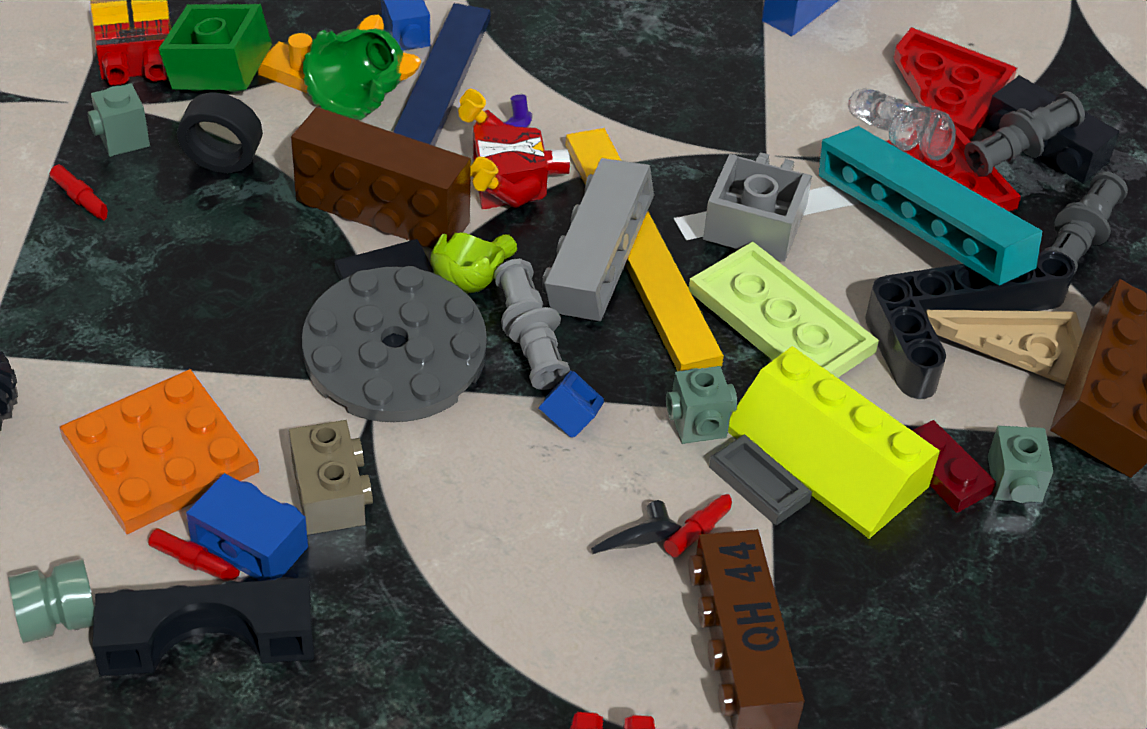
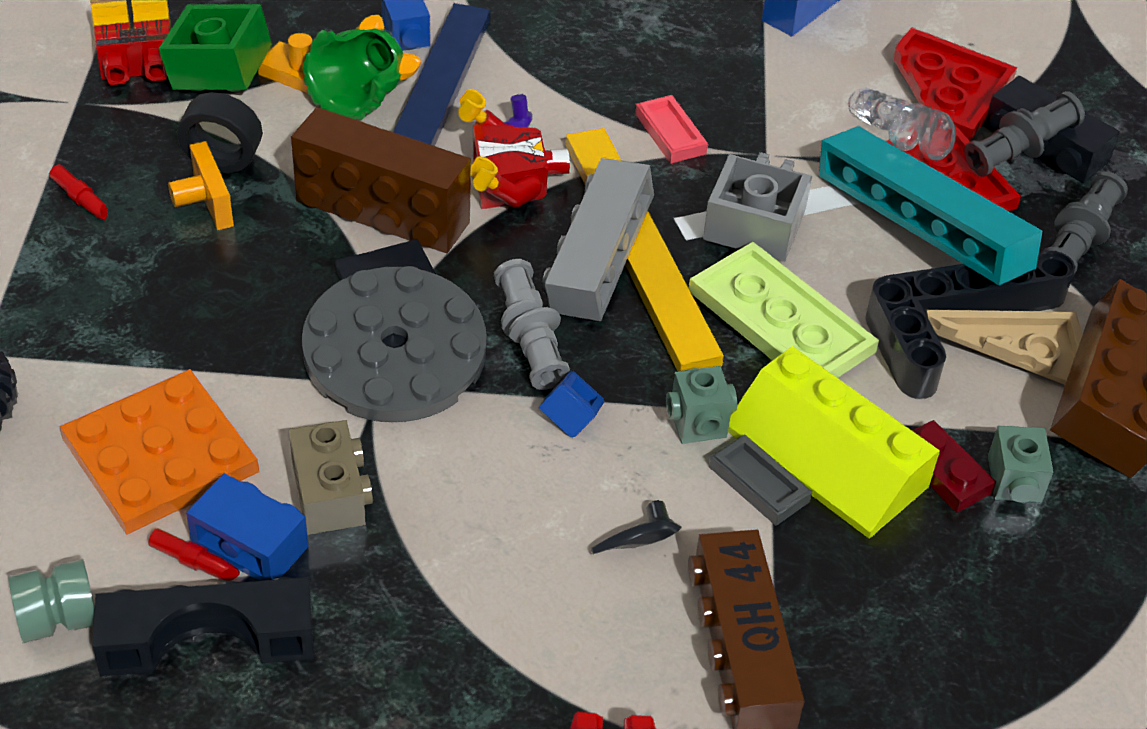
sand green brick [88,83,150,156] -> none
lime hair [430,233,517,293] -> none
red piece [664,494,732,557] -> none
none -> light orange tile [168,141,234,230]
none -> coral tile [635,95,708,164]

